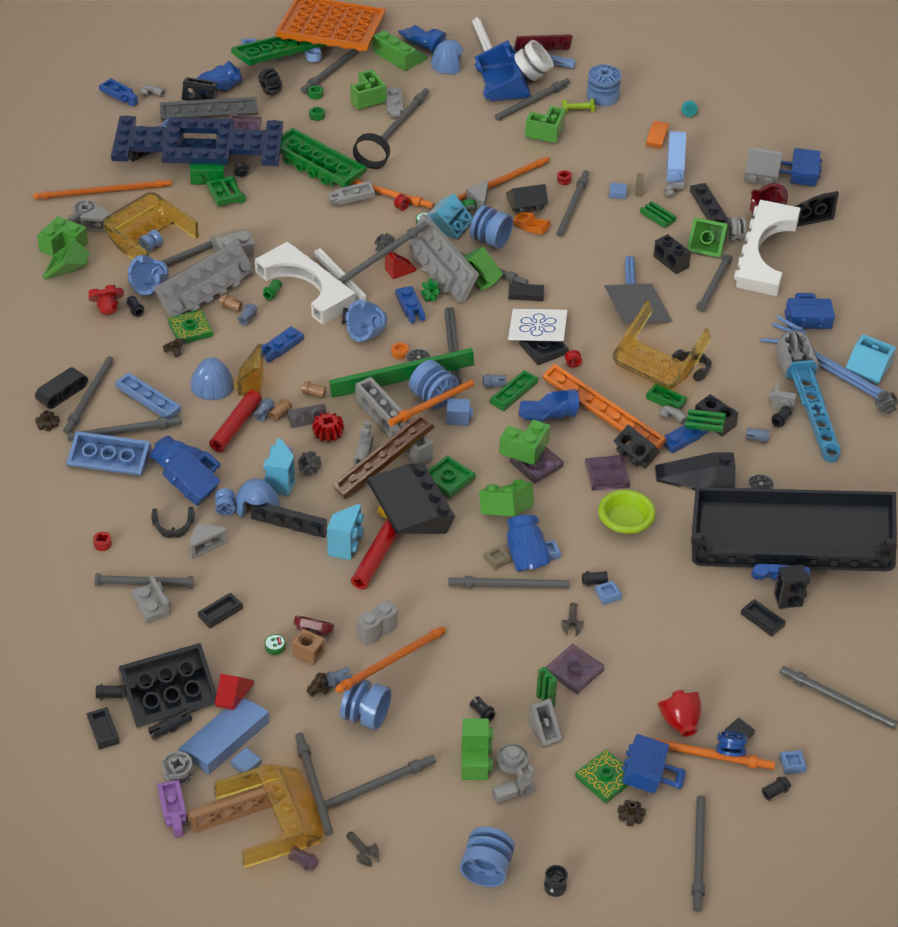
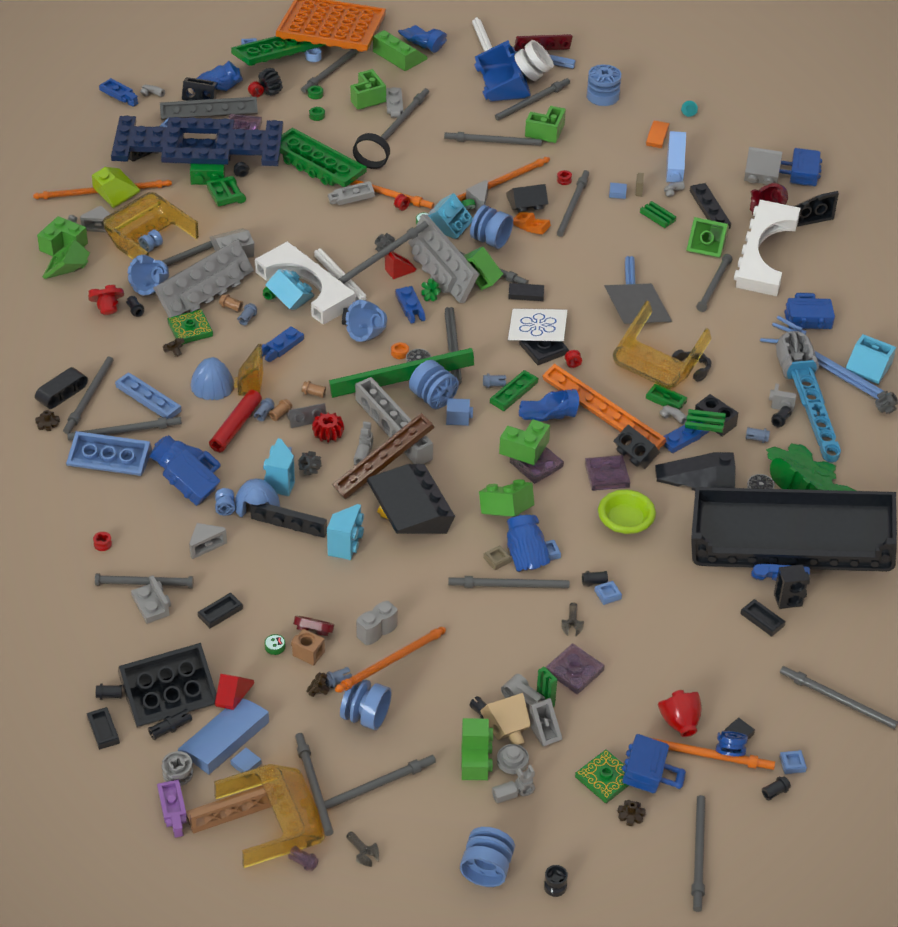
light grey wheel [73,199,97,224] -> none
black piece [151,507,195,538] -> none
red piece [351,519,398,589] -> none
orange bar [388,380,474,426] -> none
green plate [428,455,476,499] -> none
medium blue hair [431,40,463,74] -> none
lime piece [561,98,595,114] -> none
black brick [653,234,691,274] -> none
light grey wheel [728,216,747,241] -> none
none -> lime slope [92,167,140,209]
none -> red bush [248,81,264,97]
none -> medium azure slope [265,269,315,310]
none -> dark grey bar [444,132,542,146]
none -> tan torso [480,693,530,746]
none -> light grey piece [501,674,545,709]
none -> green plant [766,443,857,491]

